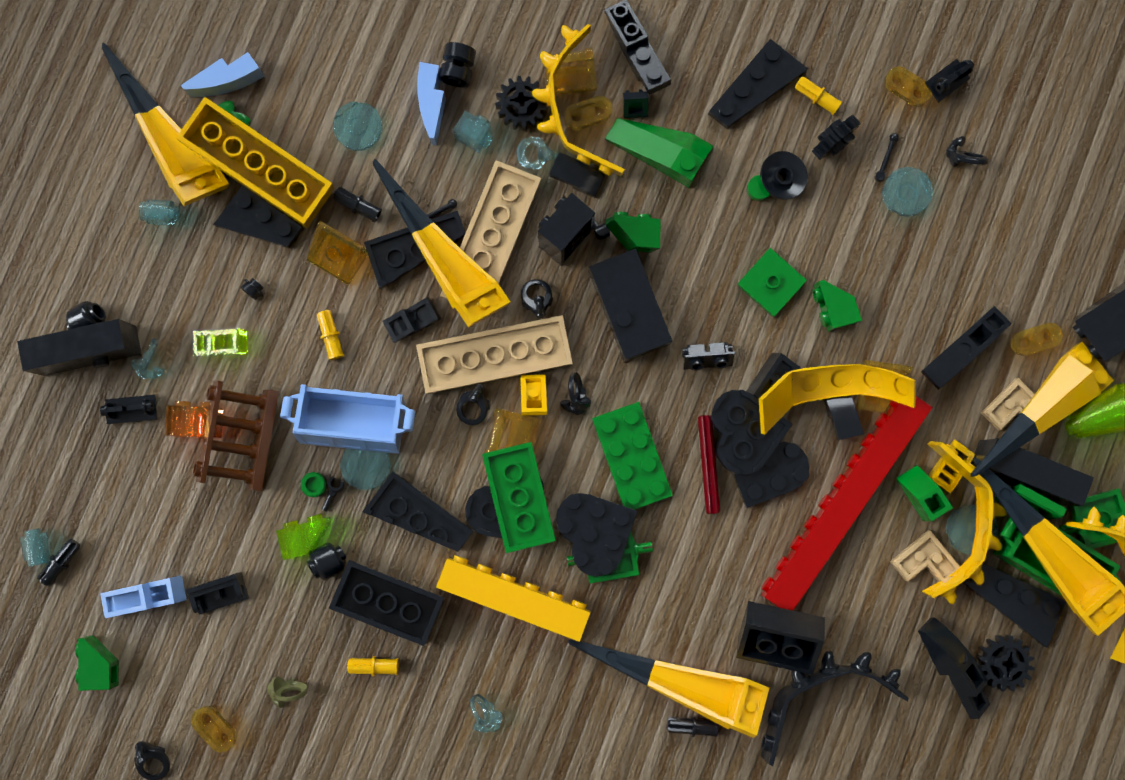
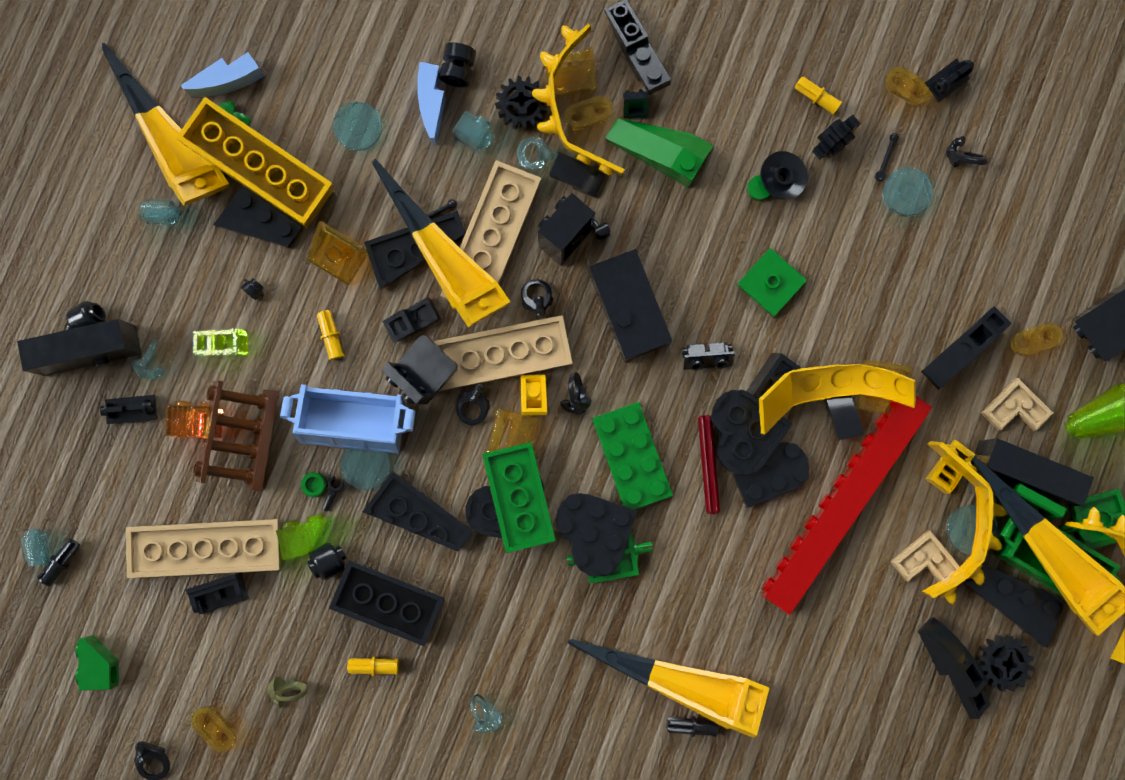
light blue slope [100,575,187,618] -> none
black axle [333,187,382,223] -> none
yellow brick [436,555,590,642] -> none
green slope [605,212,661,253] -> none
black wing [708,38,808,129] -> none
black brick [736,601,825,675] -> none
black piece [761,651,909,766] -> none
green slope [812,280,862,332] -> none
green slope [895,465,953,522] -> none
yellow plate [970,342,1114,477] -> none
none -> tan plate [126,519,282,578]
none -> black bracket [381,335,458,404]

